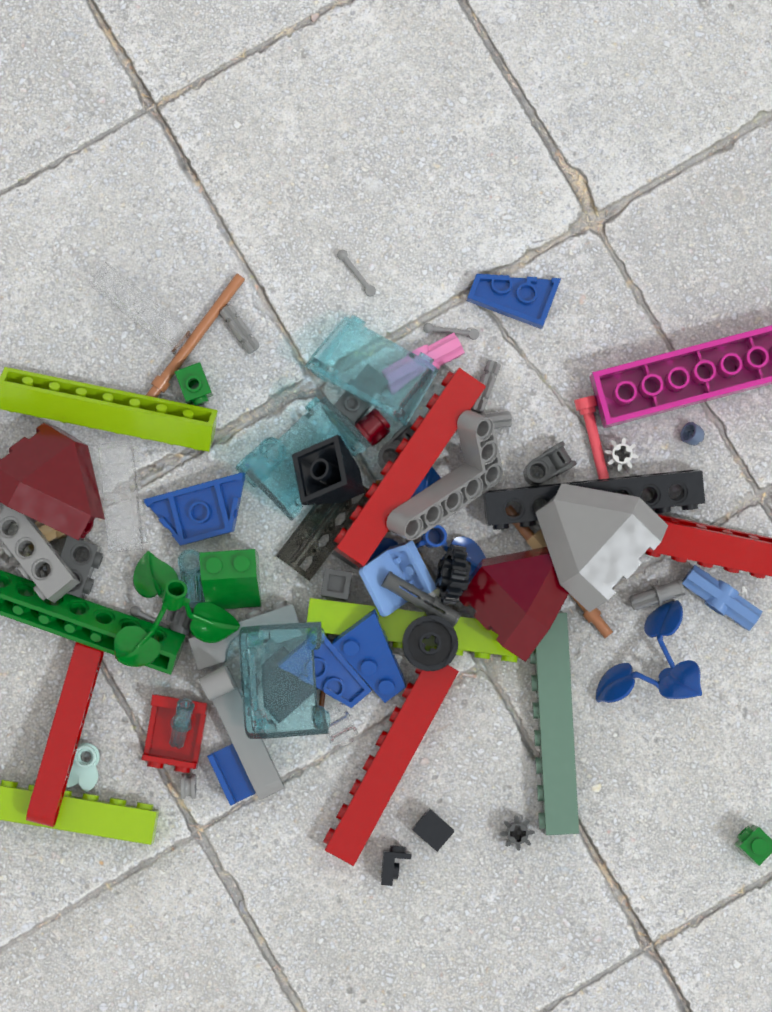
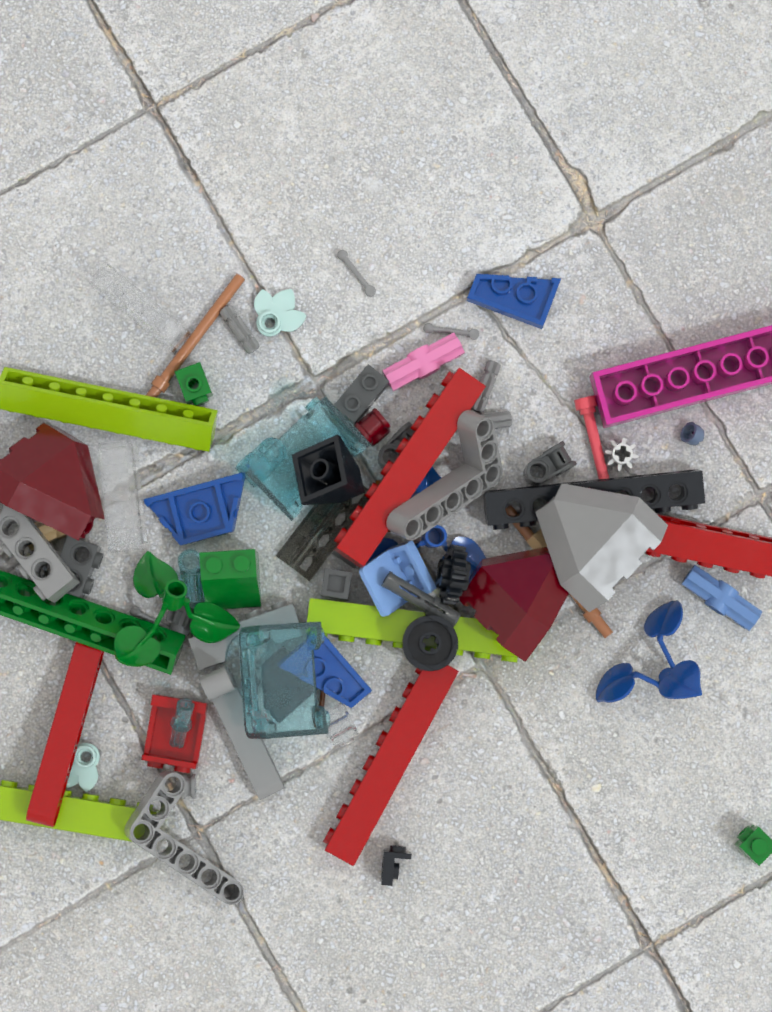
blue panel [207,744,256,806] -> none
clear light blue windscreen [305,315,439,427] -> none
blue wing [332,609,406,703] -> none
black panel [412,808,454,852] -> none
dark grey gear [500,815,535,851] -> none
sand green brick [530,613,579,835] -> none
light grey axle [629,579,685,610] -> none
none -> light grey beam [125,770,244,905]
none -> light aqua plate [254,289,306,337]

